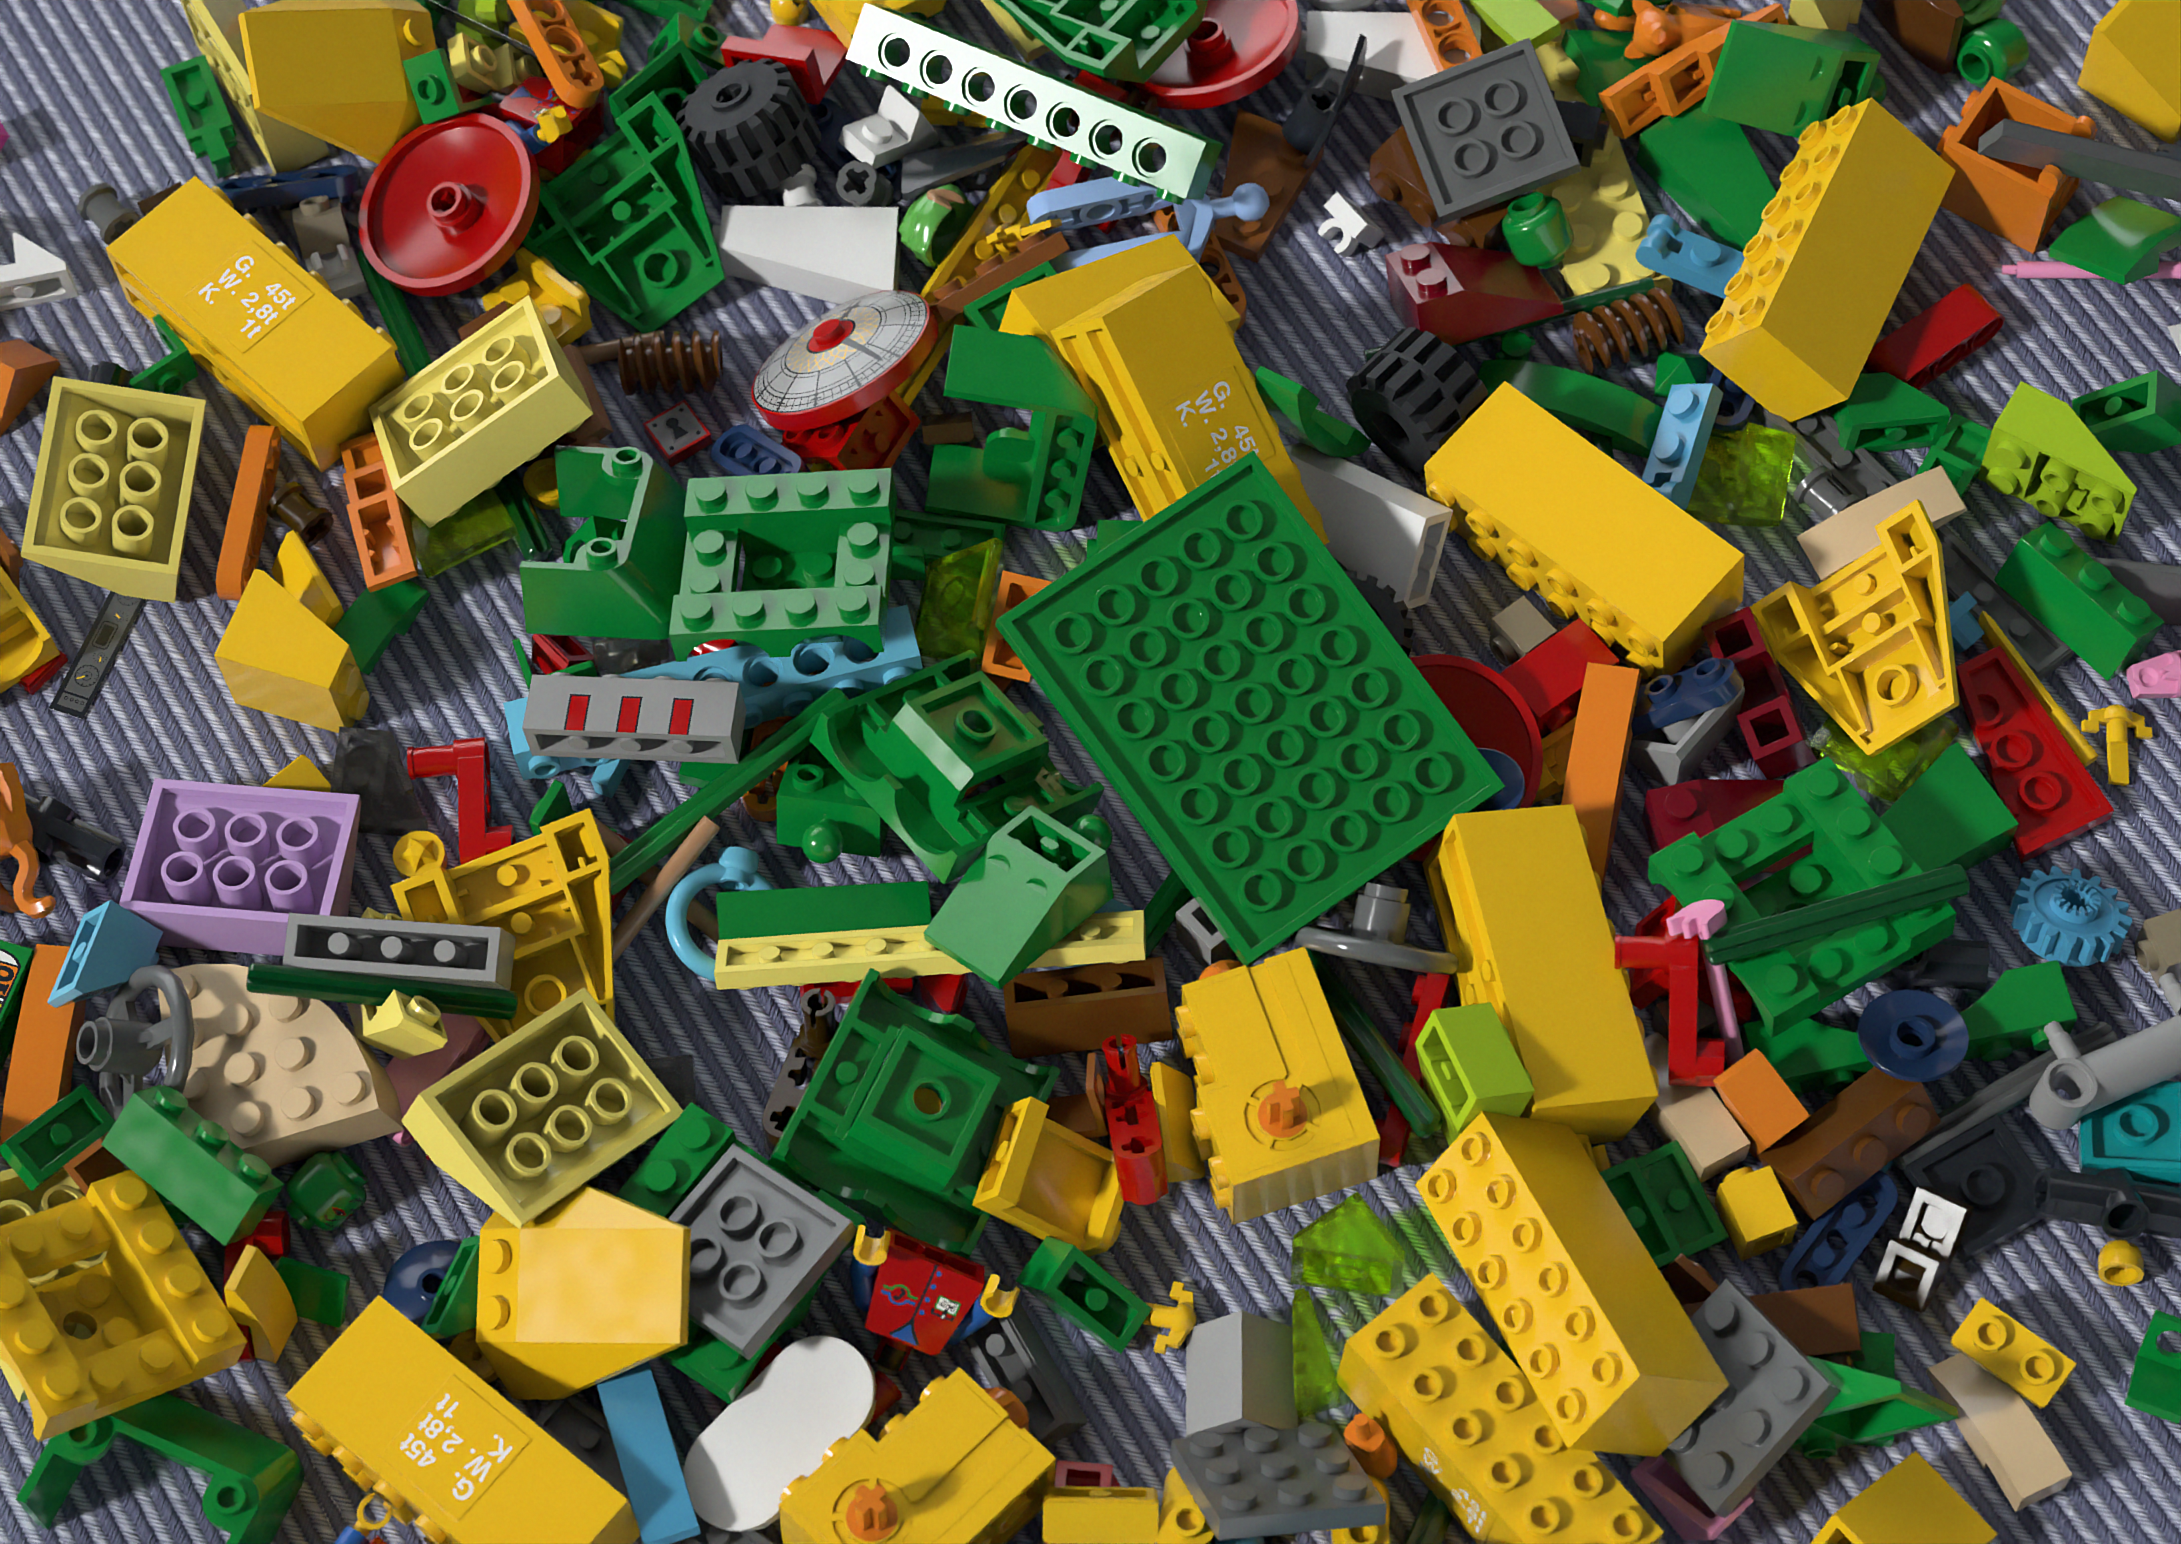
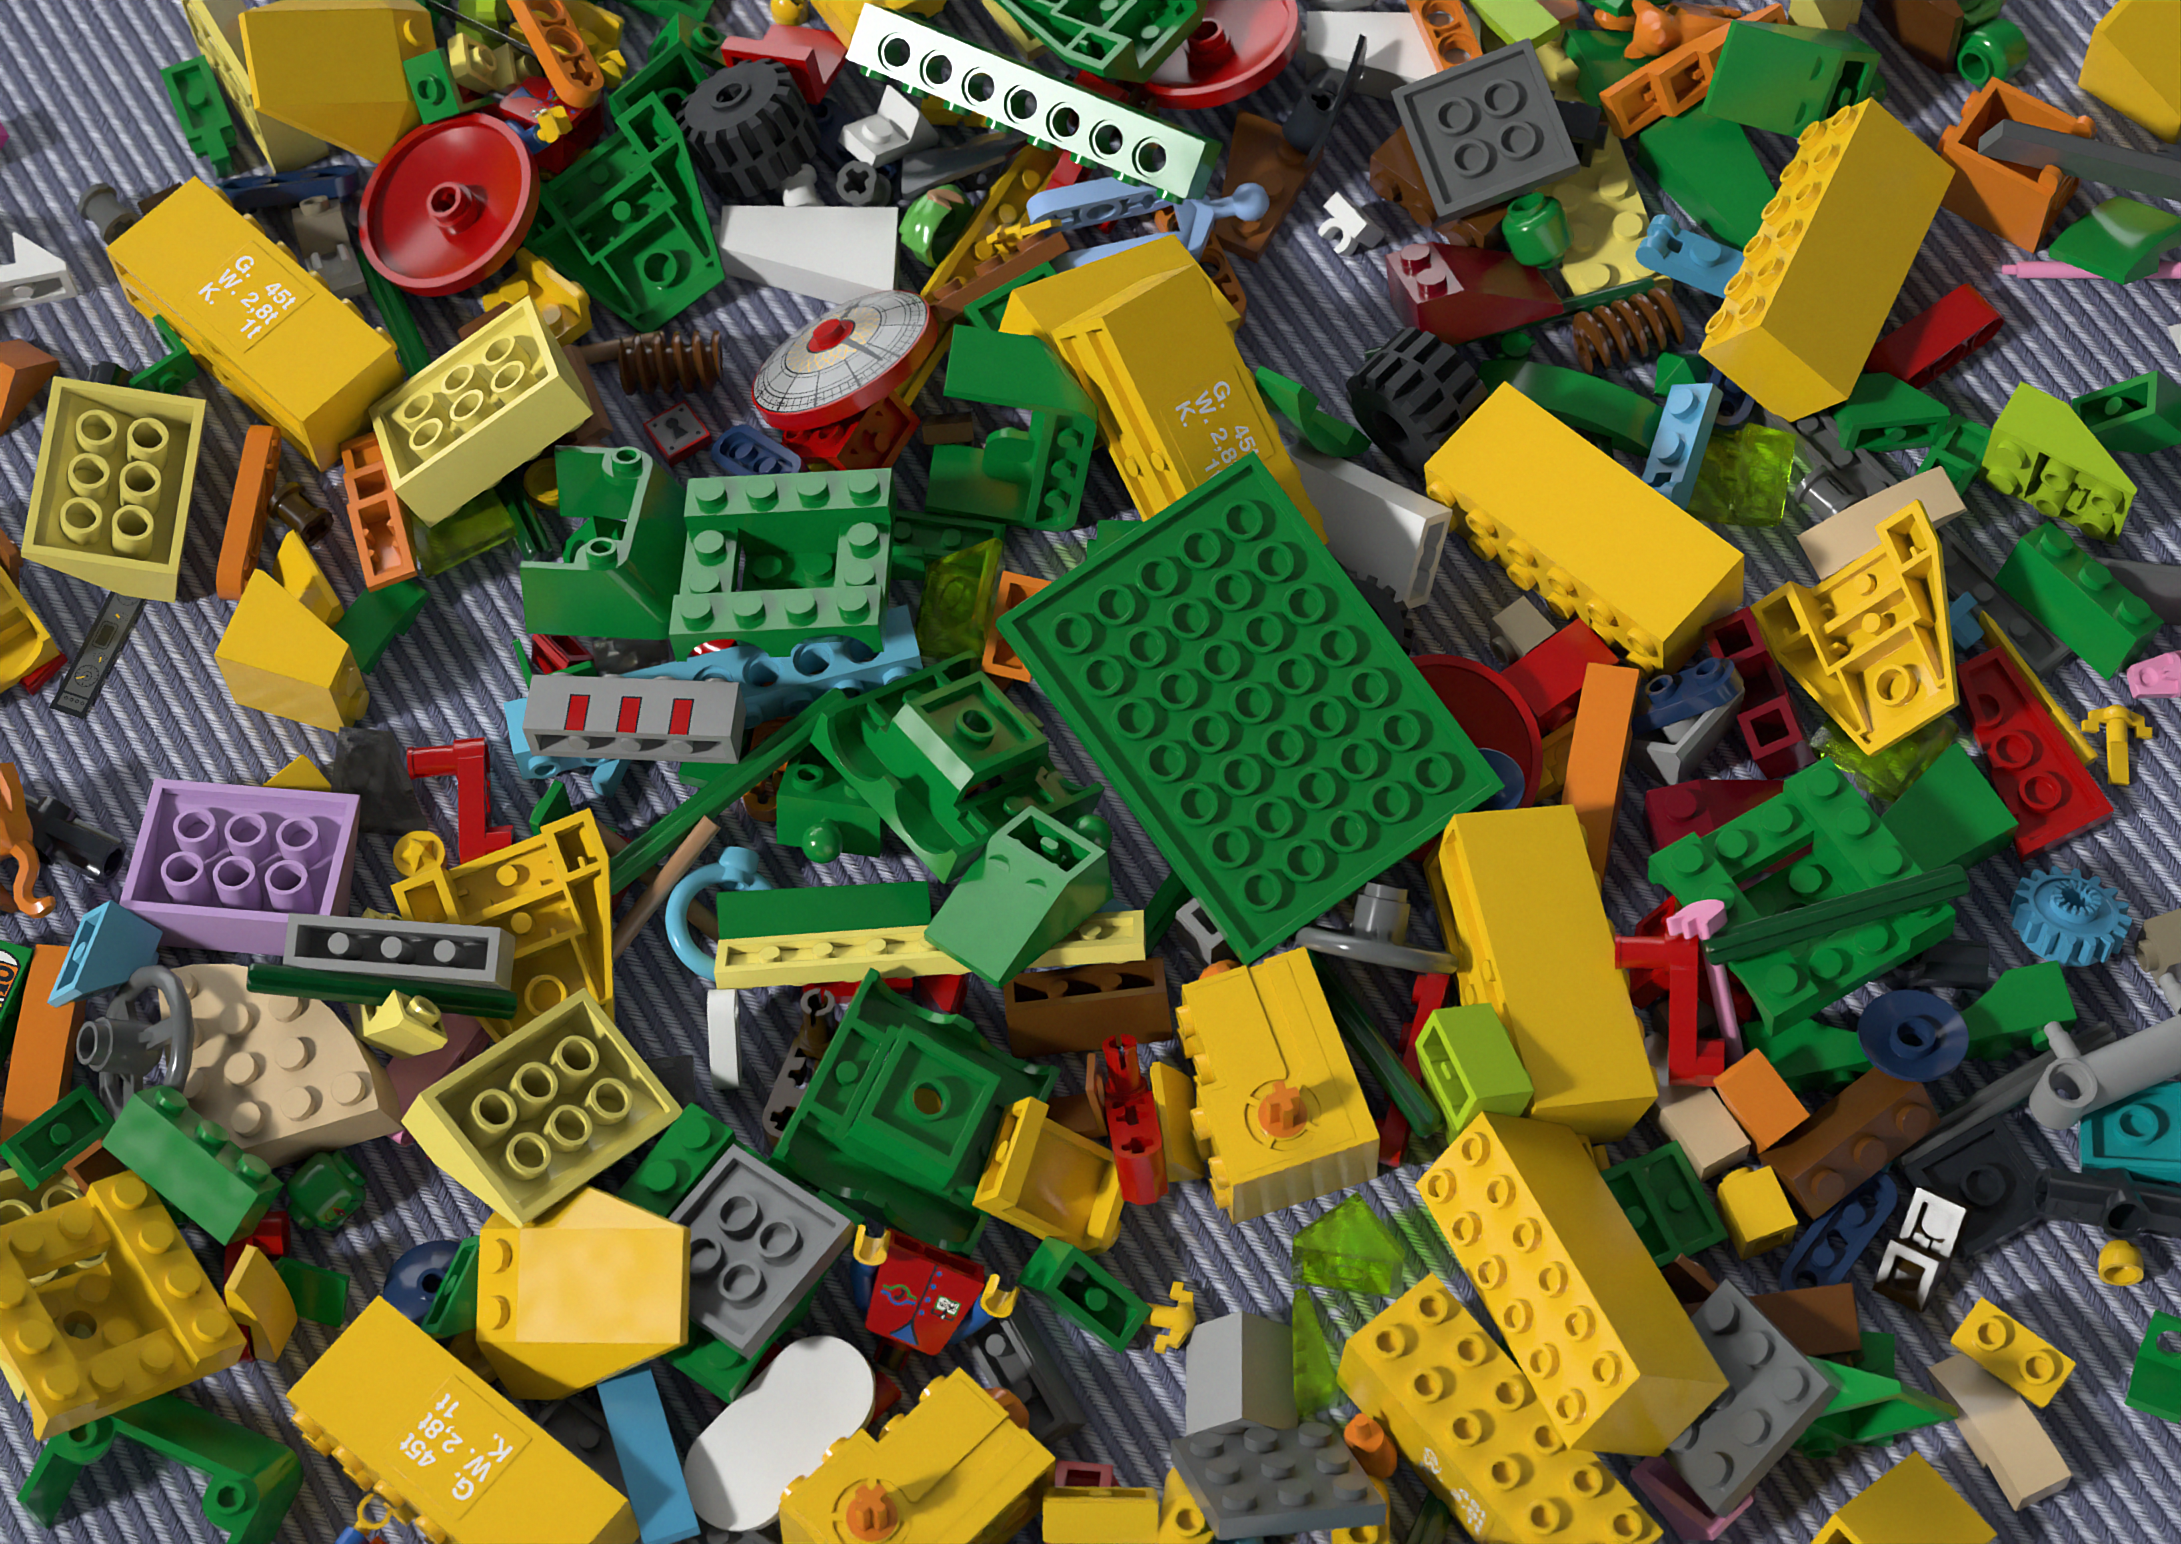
none -> white beam [707,989,742,1090]

